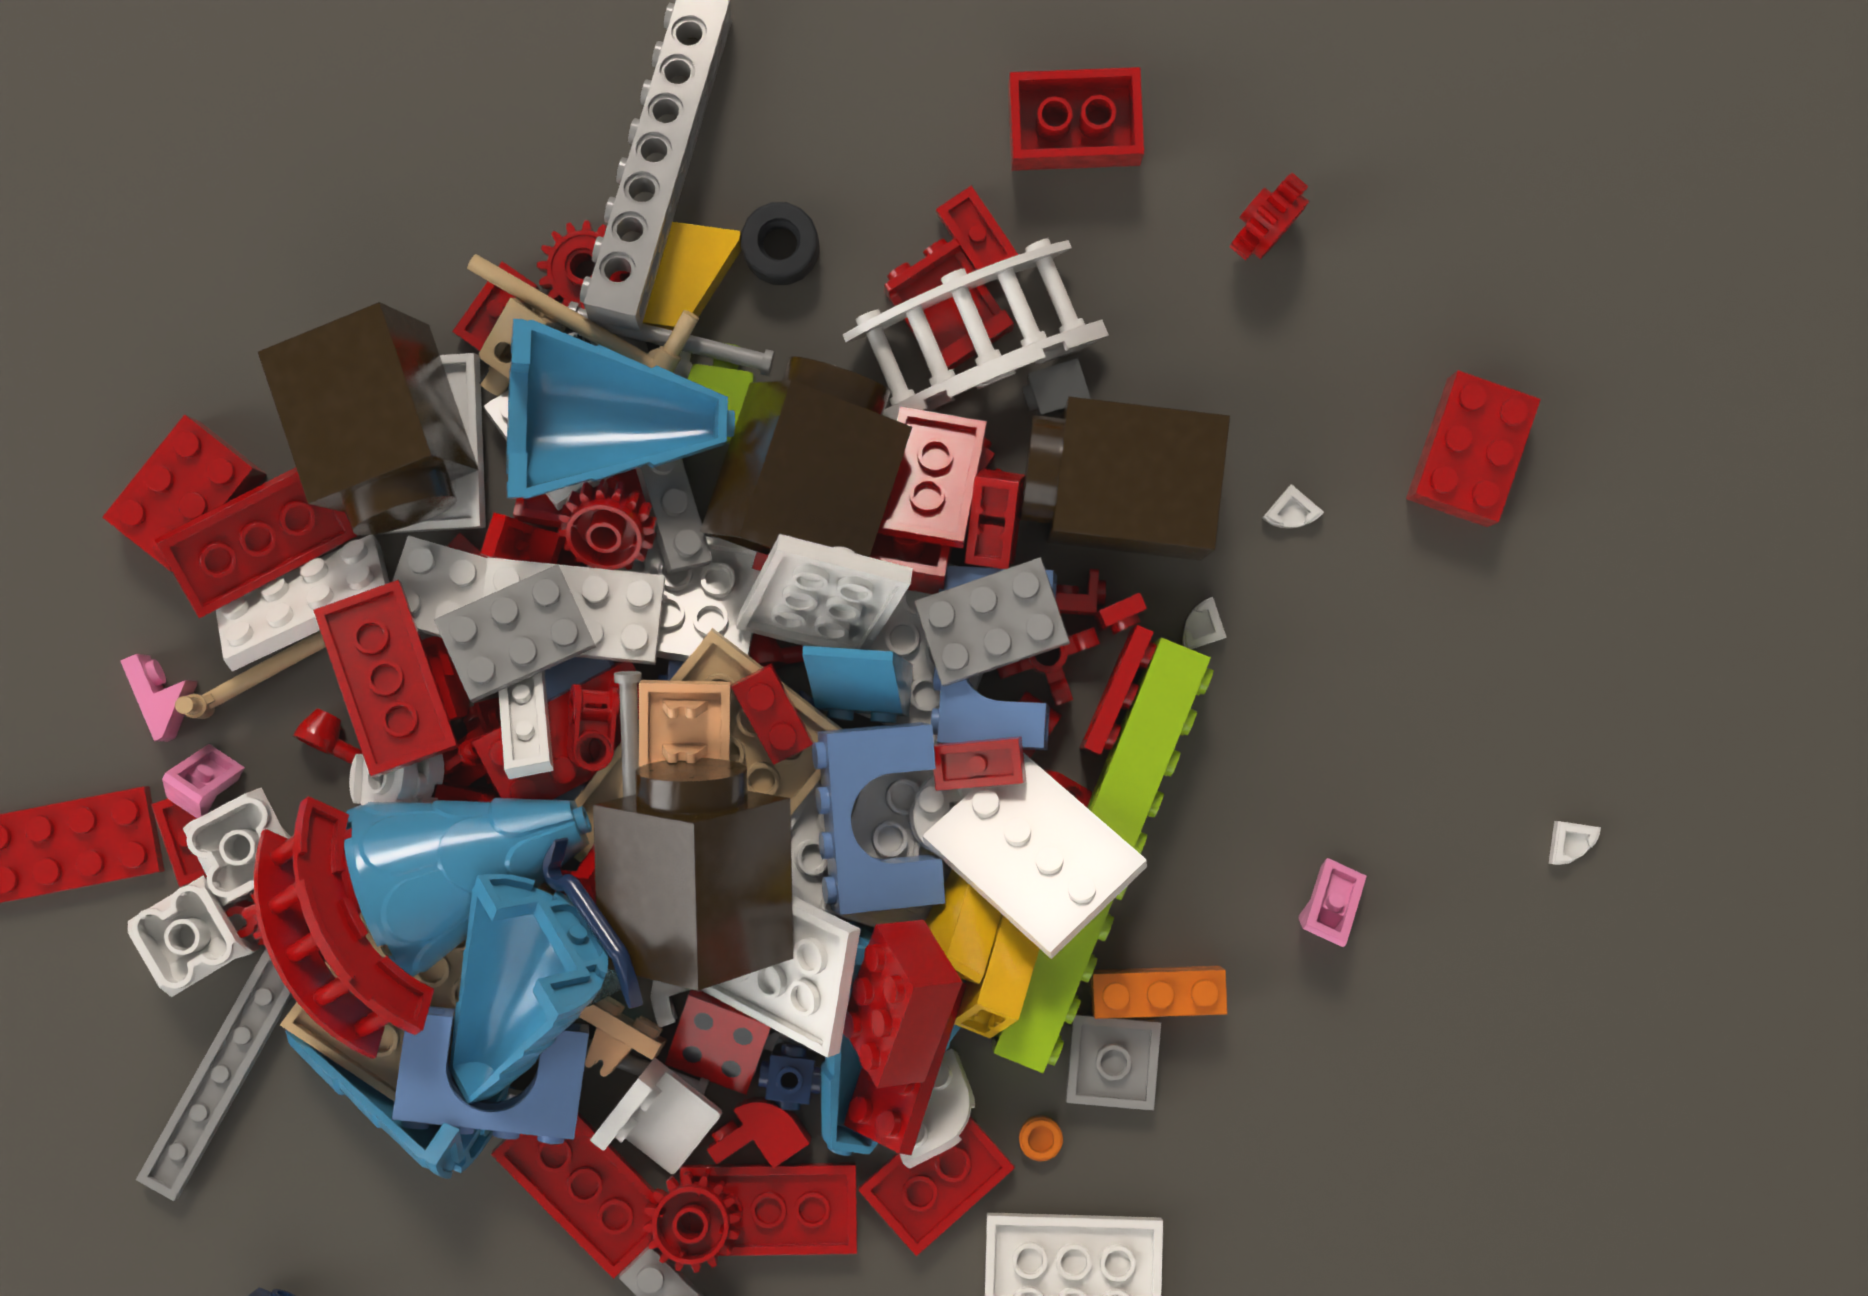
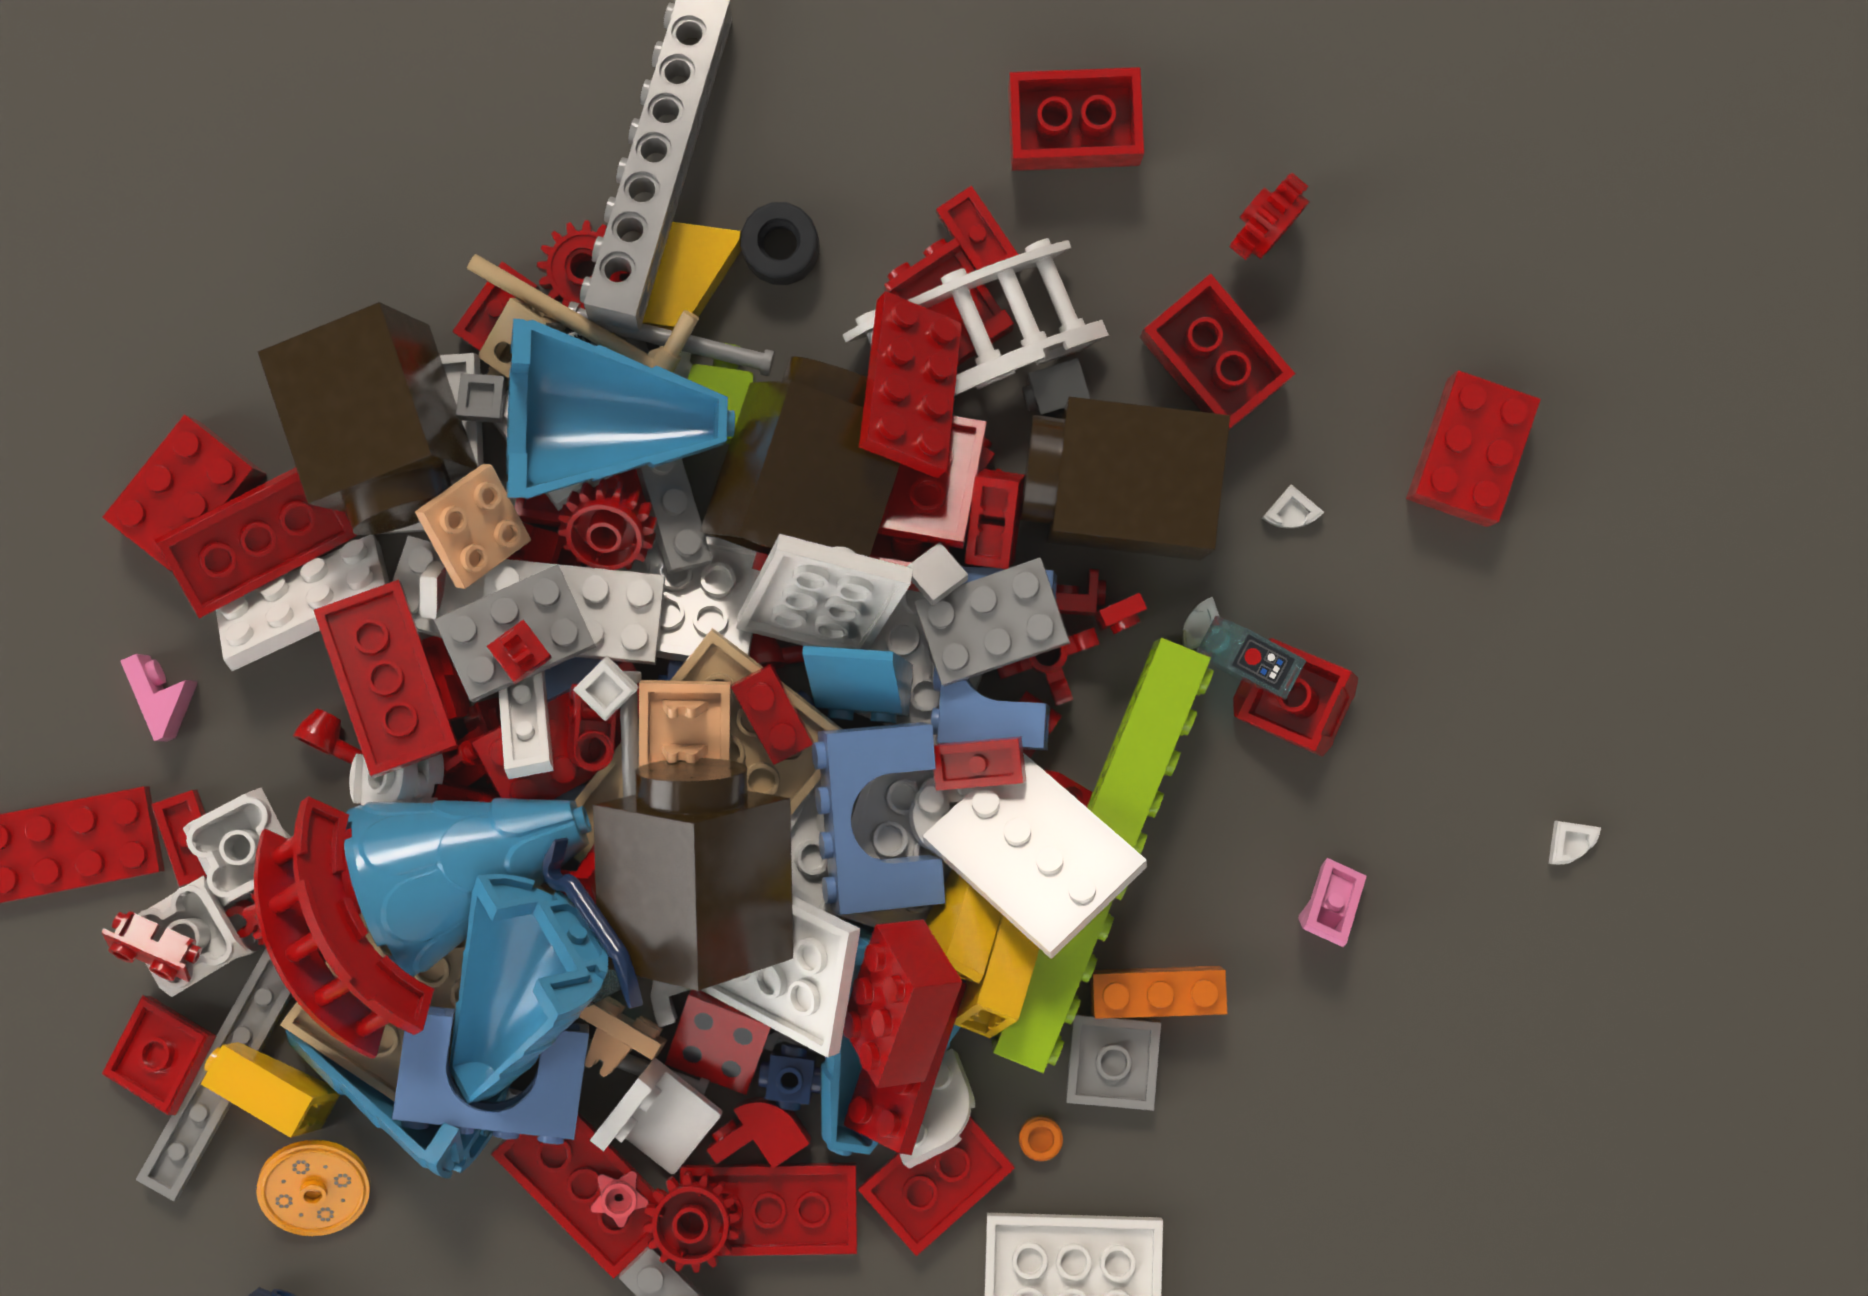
bright pink slope [162,744,245,818] -> none
tan bar [175,631,326,719] -> none
red plate [1079,625,1157,755] -> none
none -> hinge [101,911,202,982]
none -> red tile [102,995,216,1115]
none -> yellow slope [201,1042,340,1138]
none -> light orange shield [256,1140,370,1236]
none -> light nougat plate [415,464,531,589]
none -> white tile [419,561,447,619]
none -> light grey tile [456,373,508,423]
none -> red tile [487,619,552,685]
none -> white tile [573,656,639,721]
none -> coral plate [591,1171,649,1228]
none -> red plate [859,291,962,478]
none -> light grey tile [906,542,968,606]
none -> red brick [1139,273,1295,430]
none -> slope [1196,616,1306,700]
none -> red slope [1233,638,1359,757]

